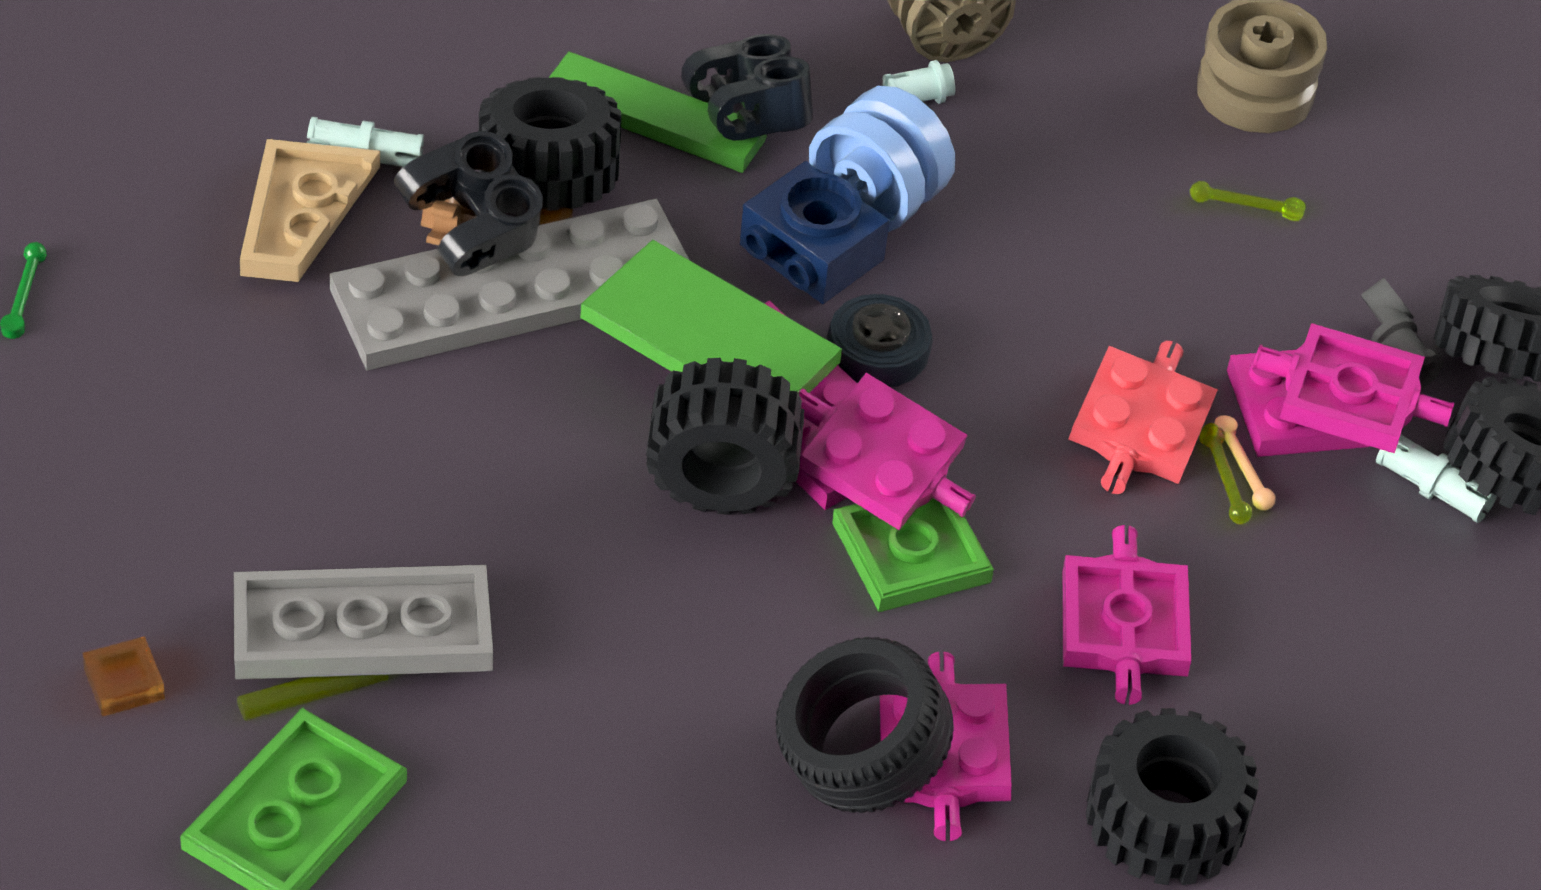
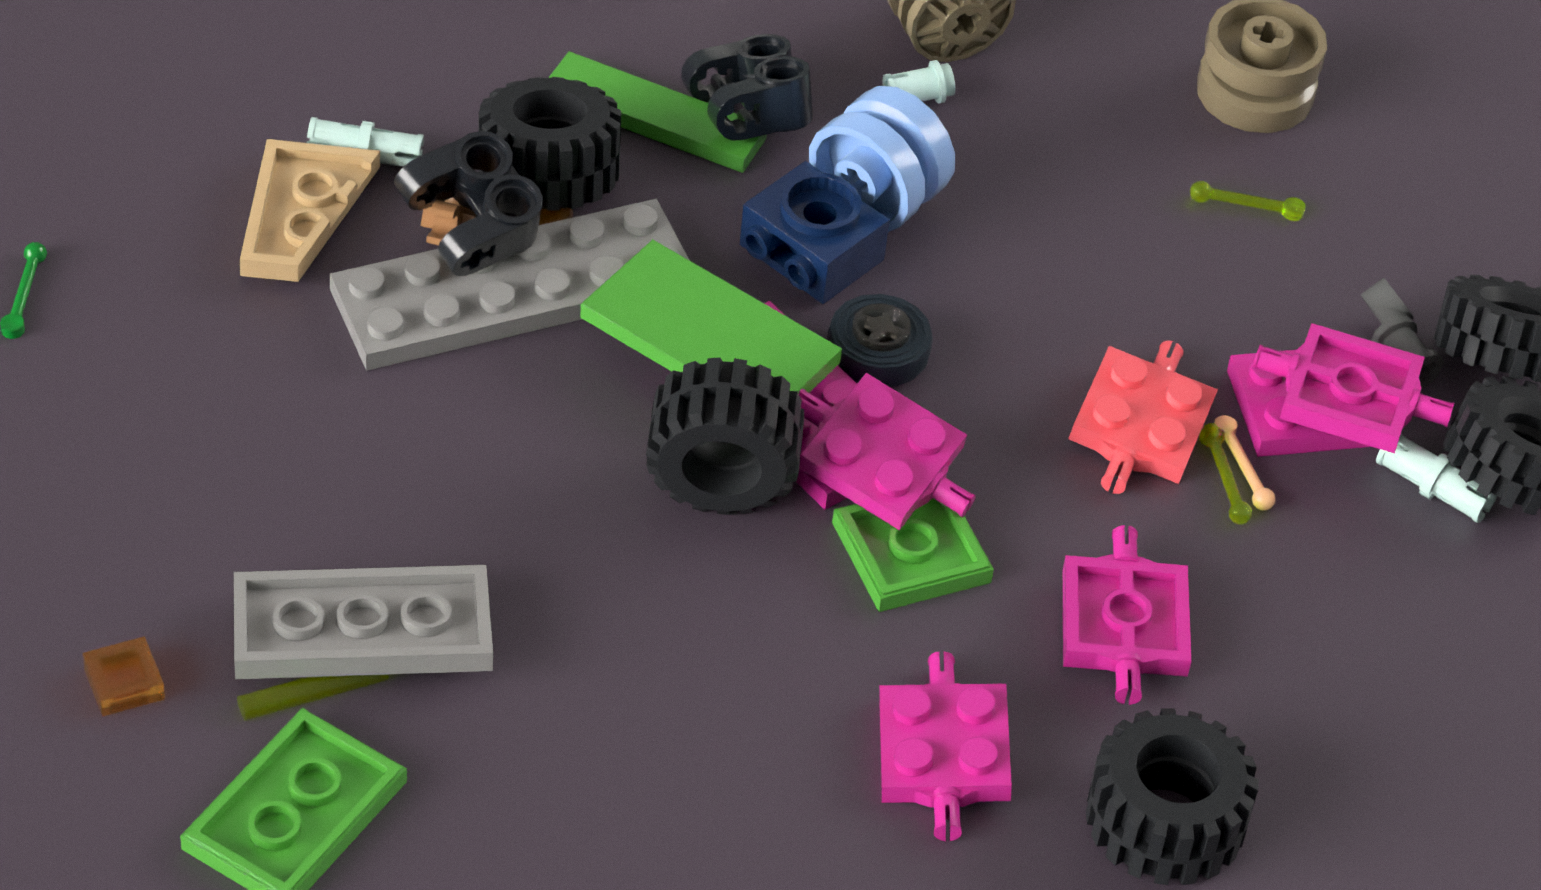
black tyre [775,637,954,813] -> none

